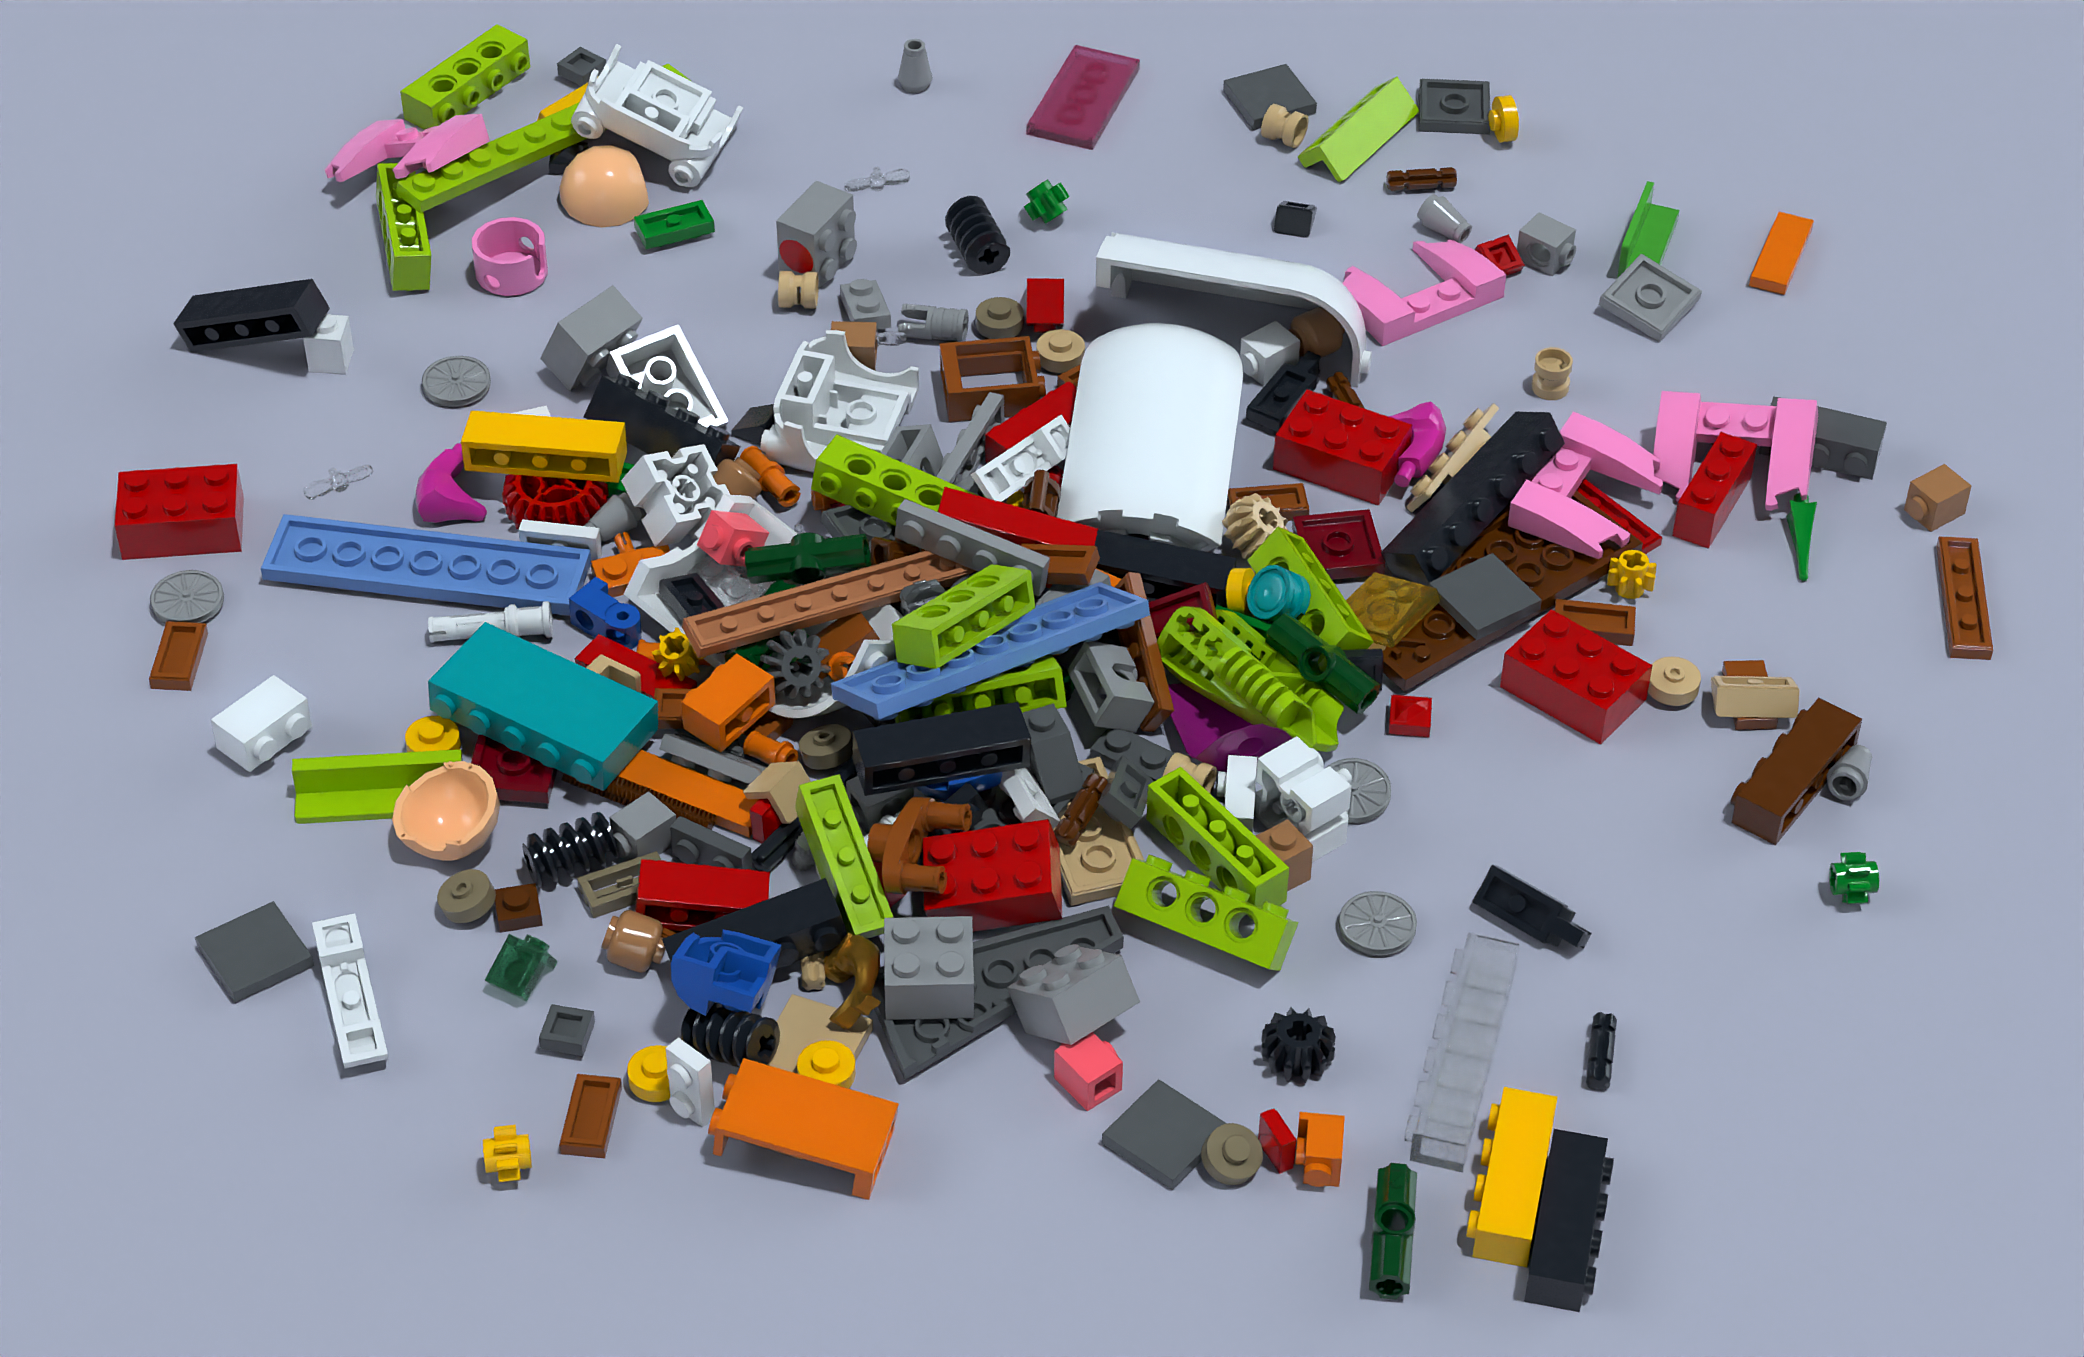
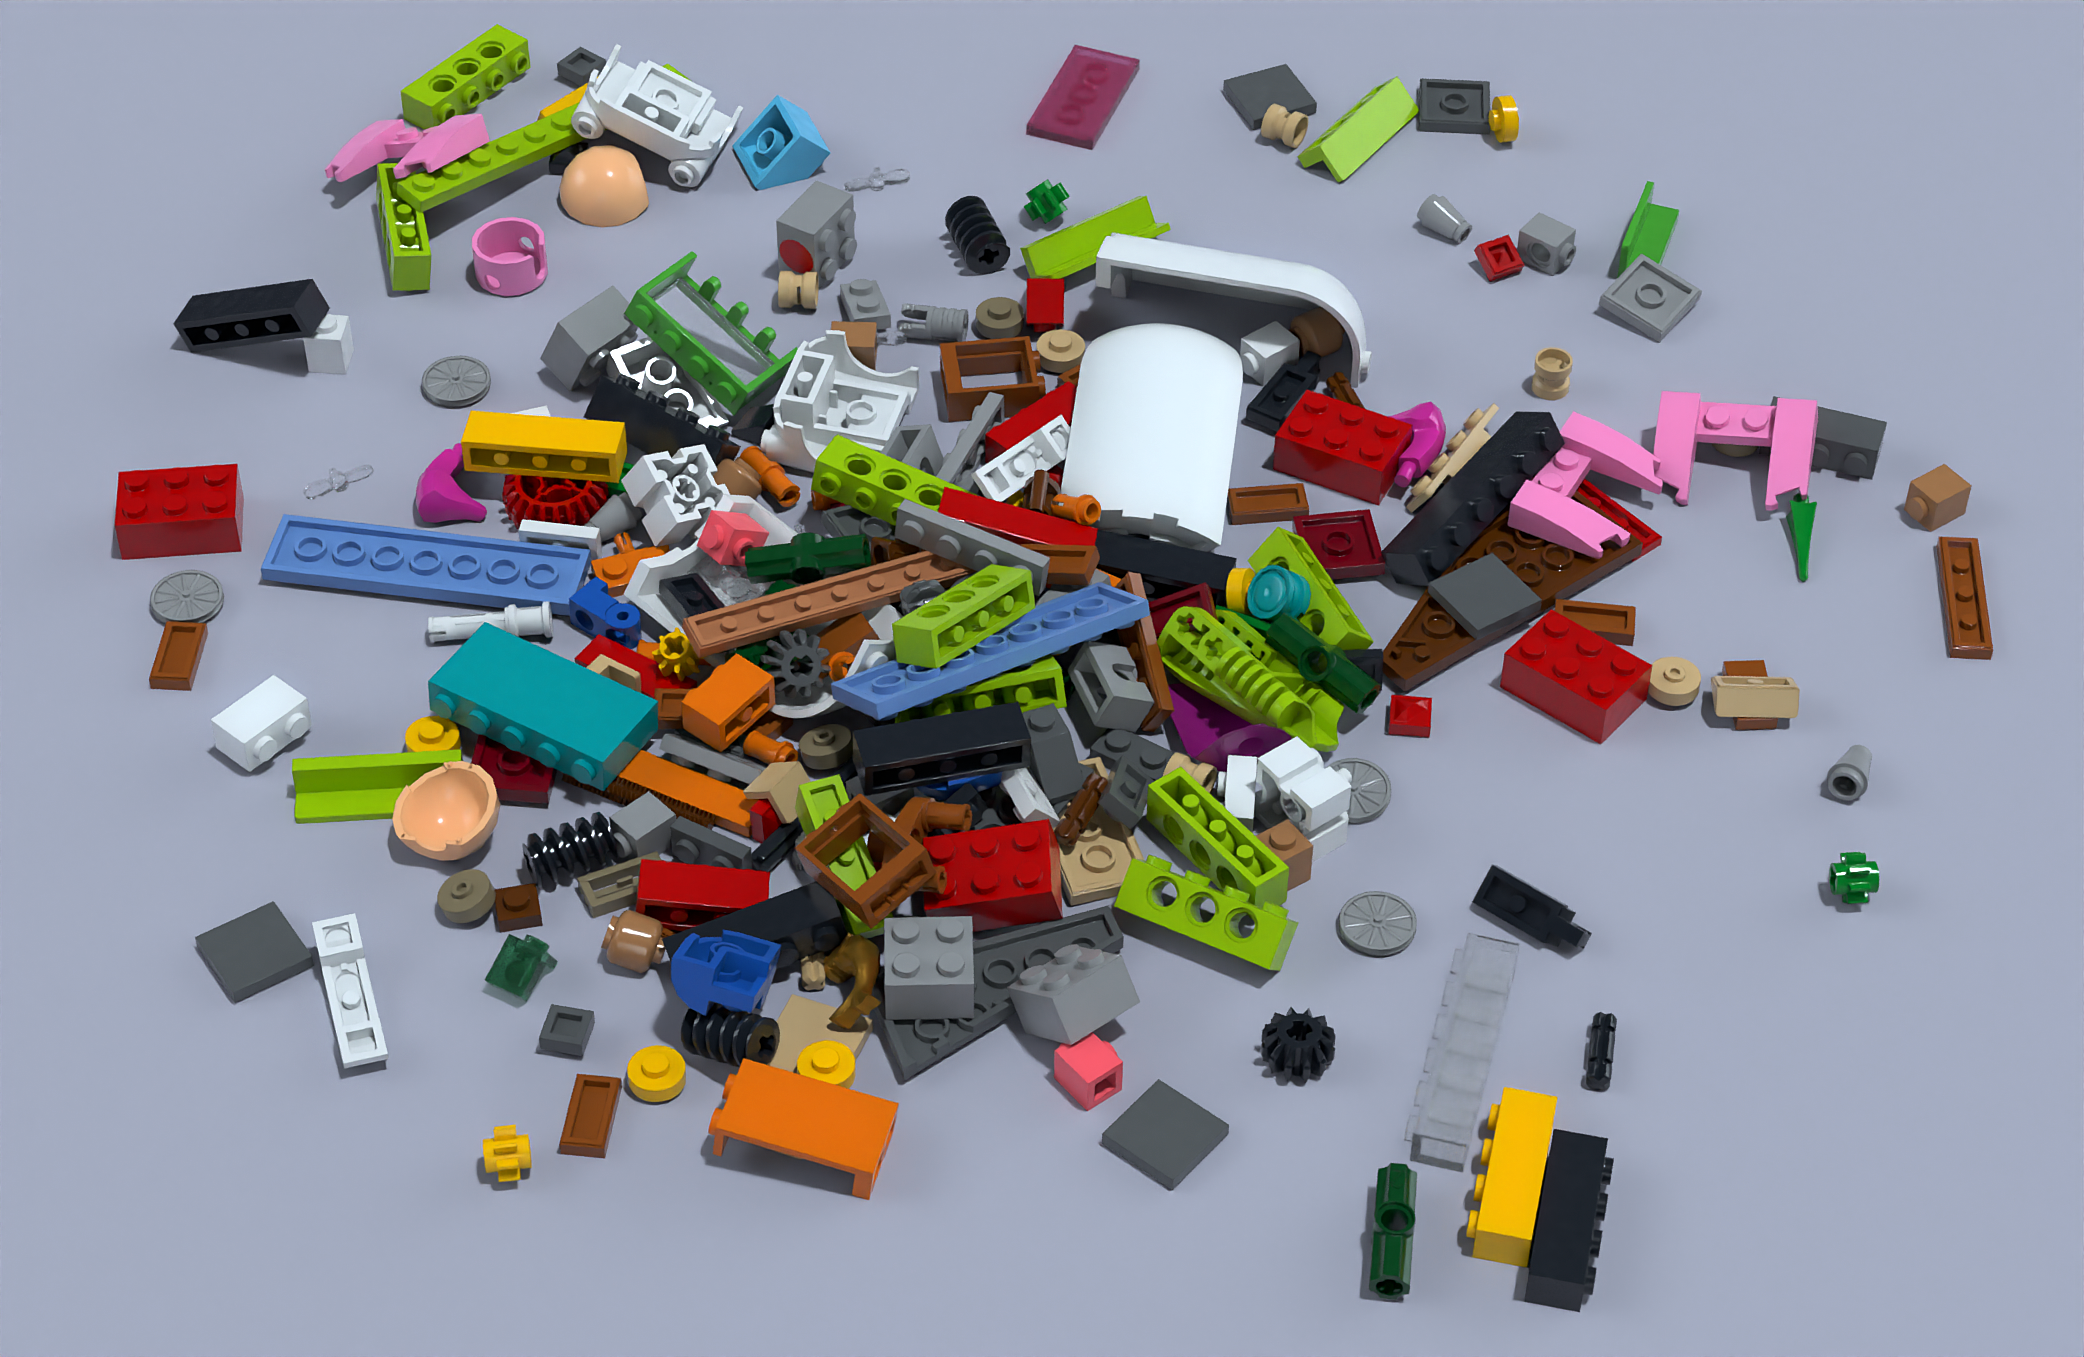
green plate [634,200,715,250] -> none
white plate [665,1037,715,1128] -> none
light grey cone [898,39,933,93] -> none
dark tan wheel [1201,1123,1263,1185] -> none
tan gear [1222,493,1289,559] -> none
red tile [1258,1108,1296,1174] -> none
black slope [1274,201,1317,237] -> none
orange brick [1295,1112,1345,1187] -> none
bright pink wedge [1342,240,1506,346] -> none
clear yellow plate [1346,573,1440,648] -> none
reddish brown axle [1386,167,1457,191] -> none
yellow gear [1607,550,1657,599] -> none
red brick [1672,432,1757,549] -> none
reddish brown brick [1731,697,1862,845] -> none
orange tile [1749,211,1814,295] -> none
none -> bright green window [624,251,798,416]
none -> medium azure slope [732,95,831,190]
none -> dark orange window [795,793,936,929]
none -> lime panel [1020,196,1171,279]
none -> orange pin [1051,493,1101,526]

